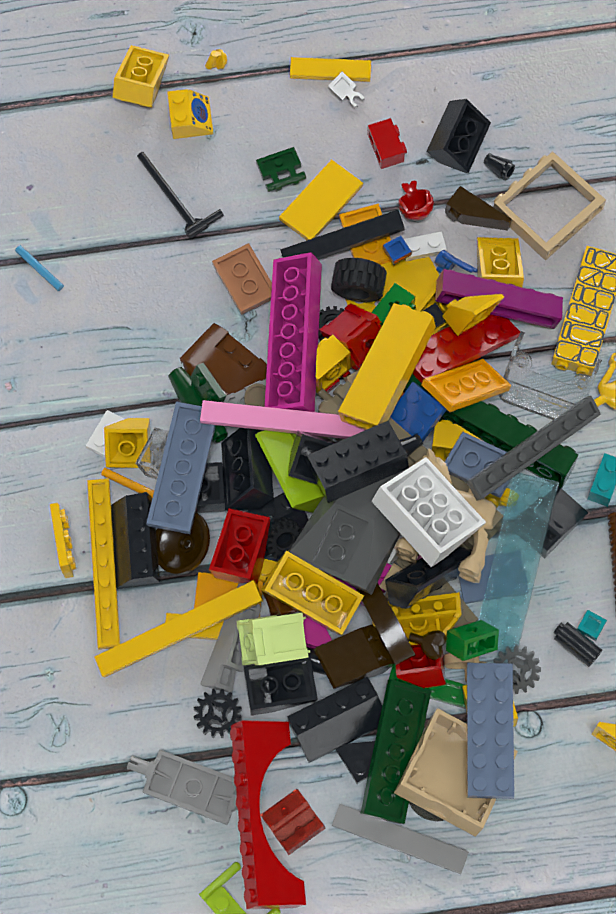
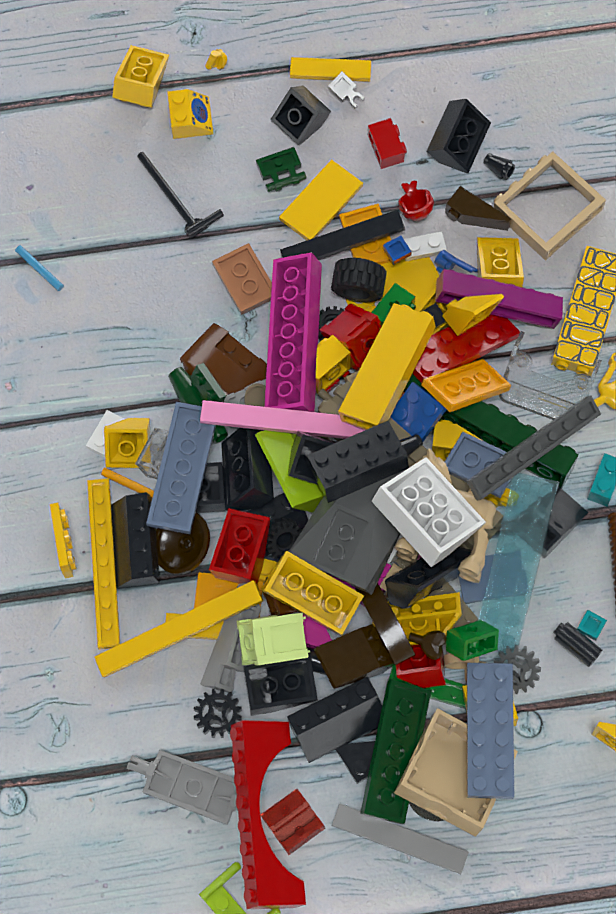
none -> black slope [271,85,331,145]

